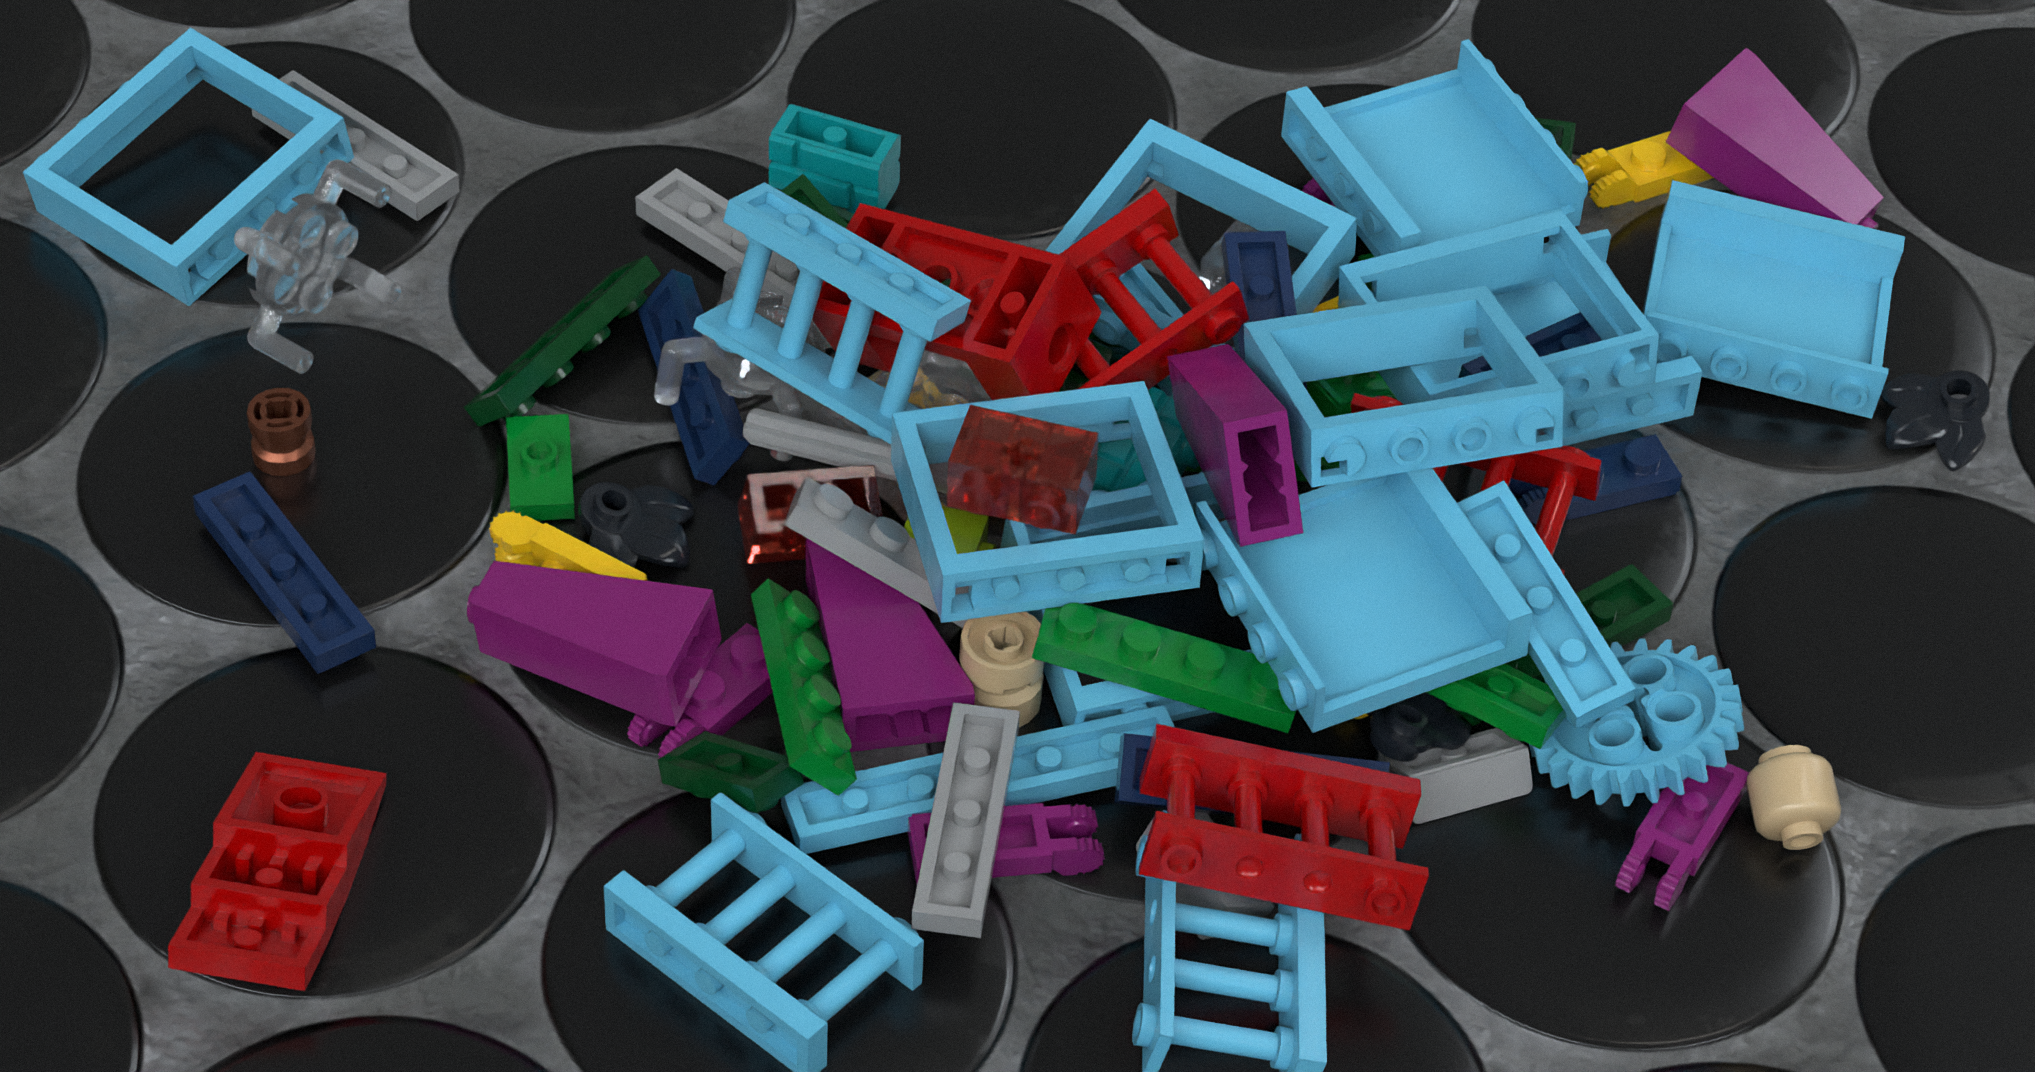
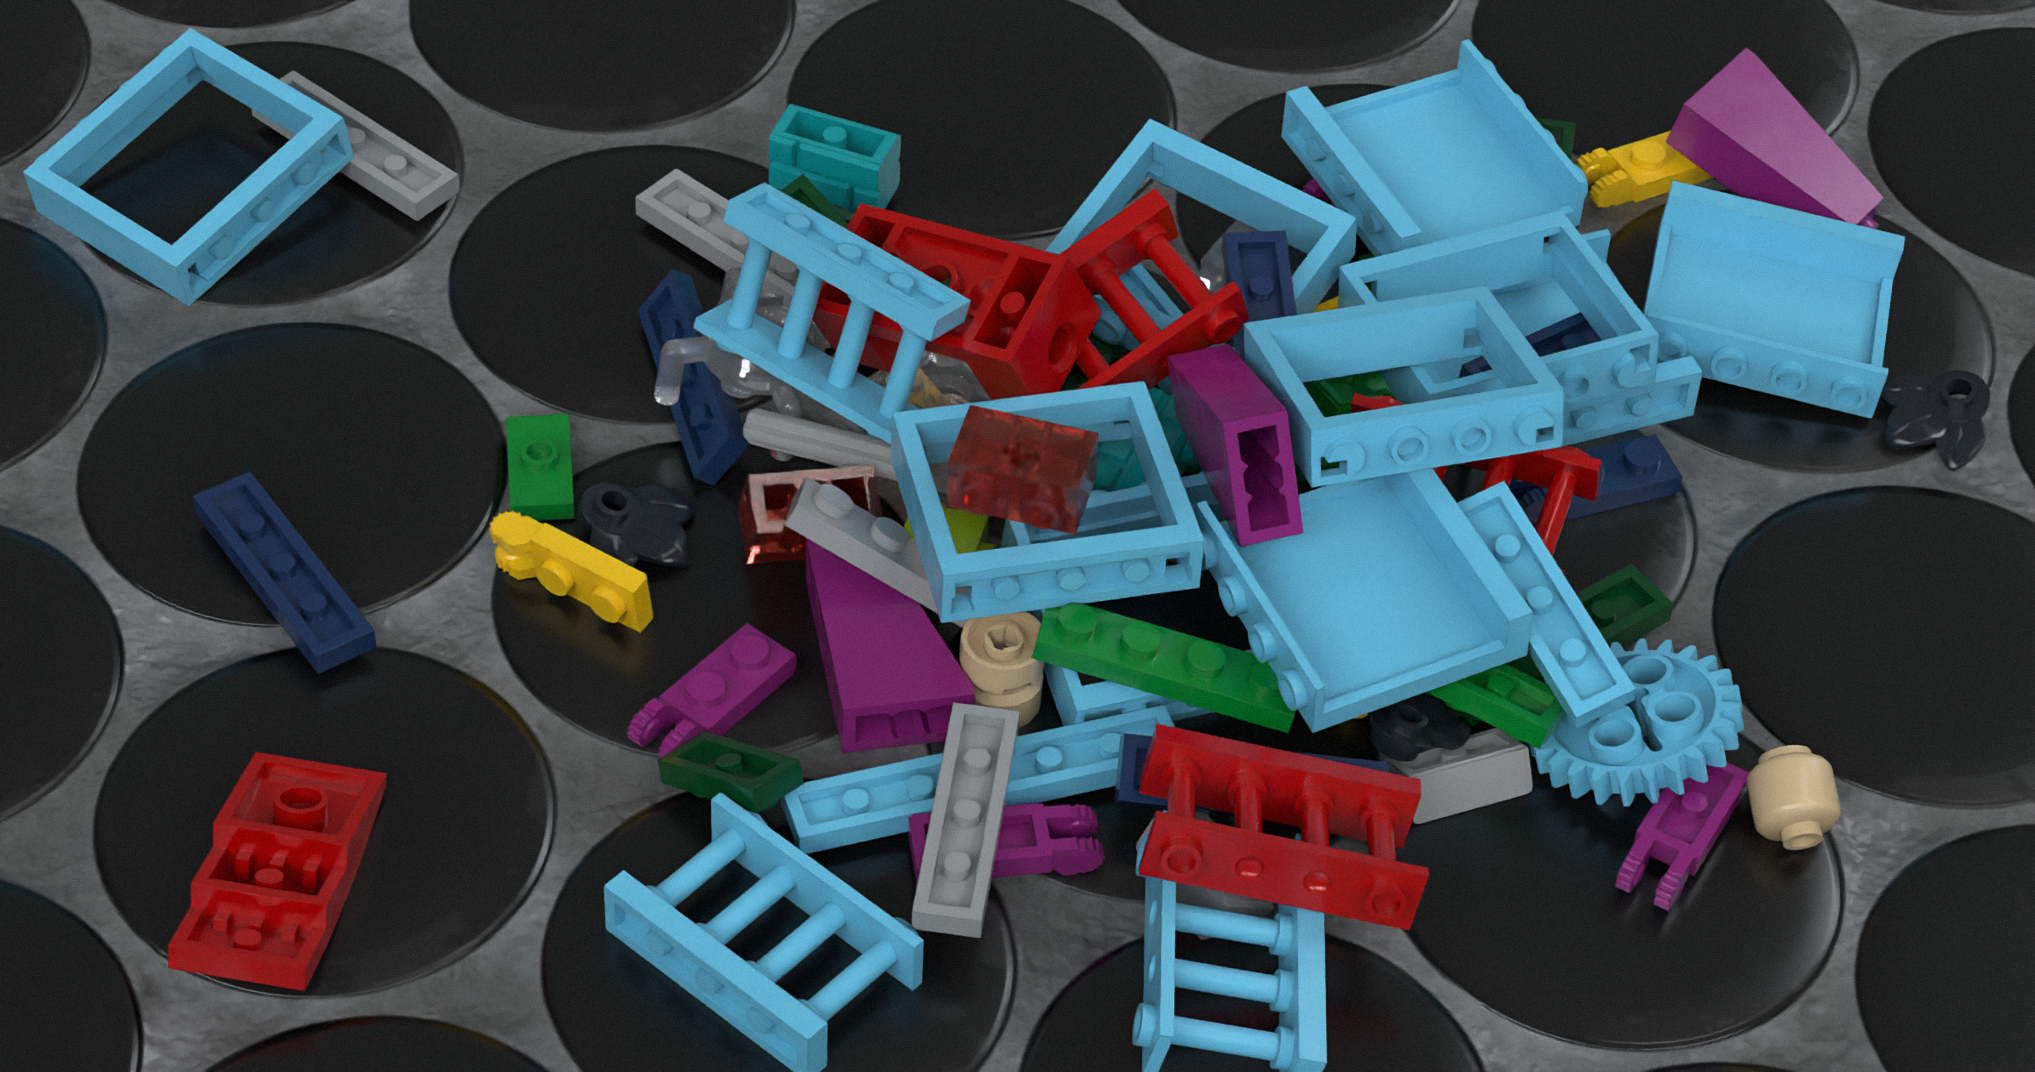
clear plate [234,159,402,374] -> none
copper wheel [247,388,316,476] -> none
dark green plate [464,255,661,427] -> none
magenta slope [467,561,722,726] -> none
green plate [751,578,857,796] -> none

